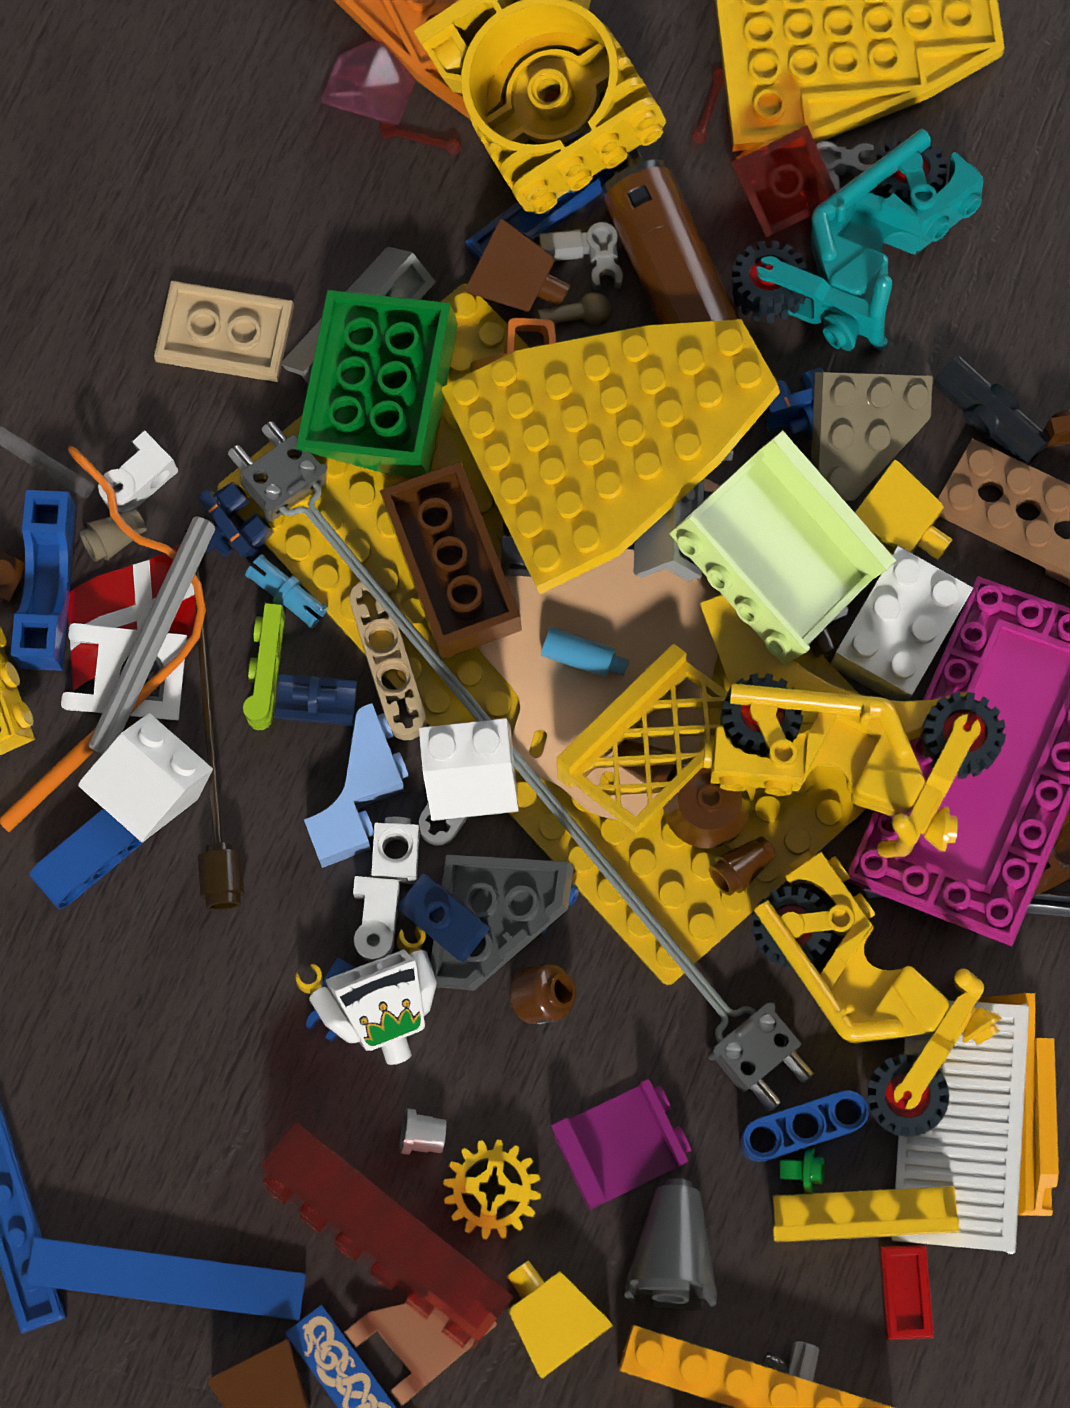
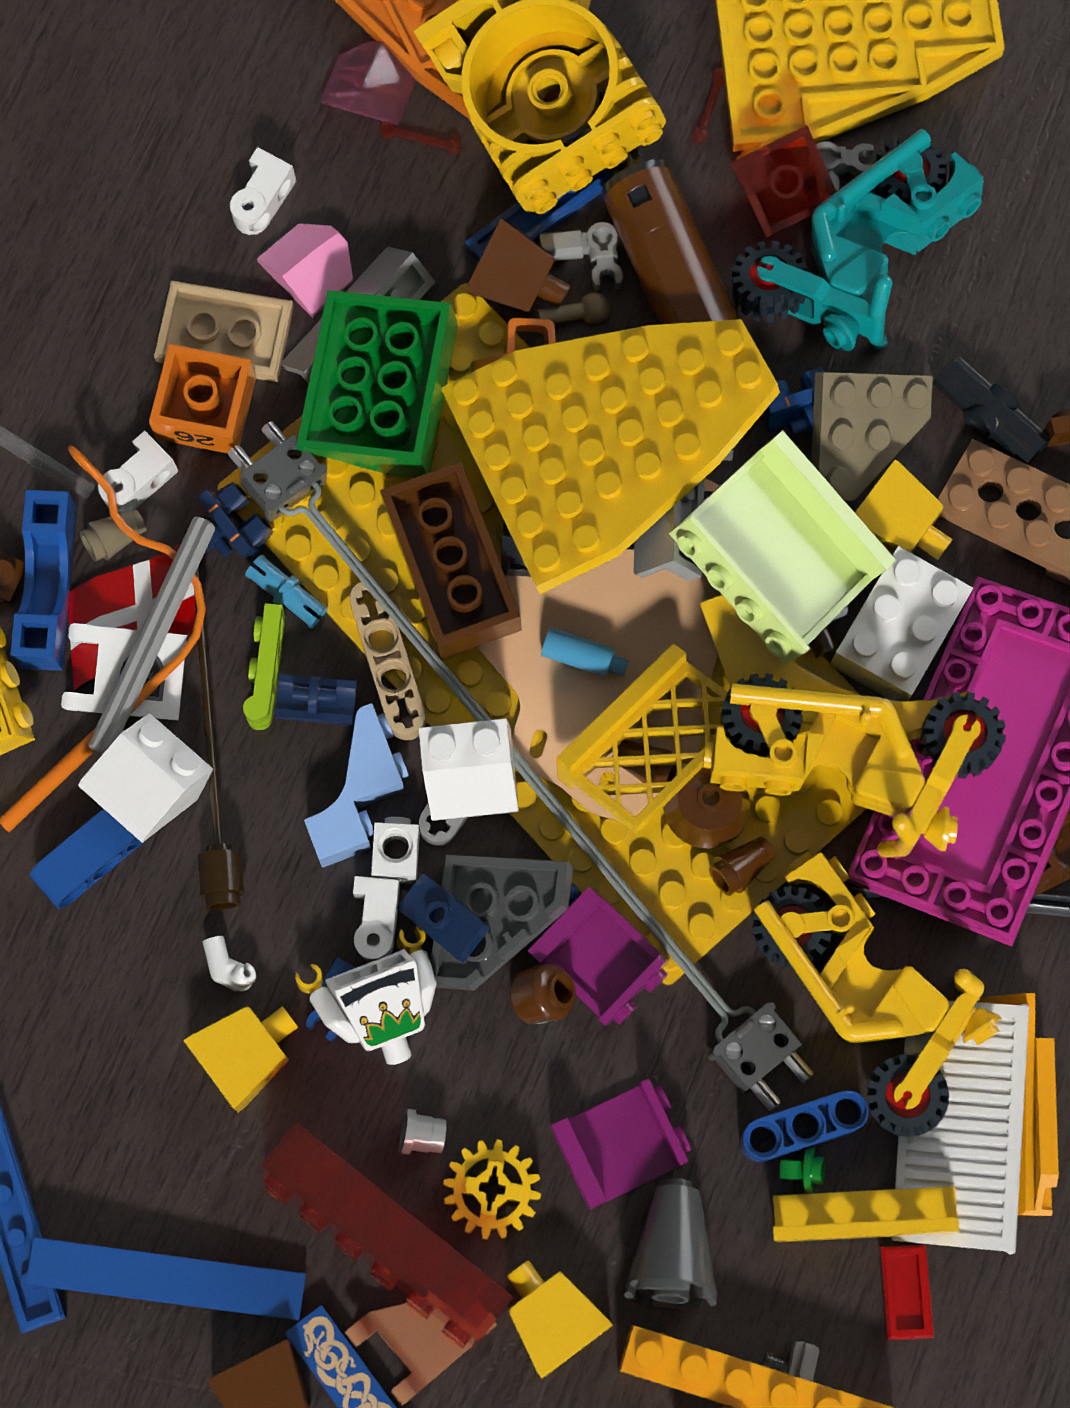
none -> orange brick [149,344,256,453]
none -> yellow torso [184,1006,298,1113]
none -> white arm [202,936,256,991]
none -> white leg [230,147,296,235]
none -> bright pink slope [257,224,354,318]
none -> magenta panel [528,887,670,1026]

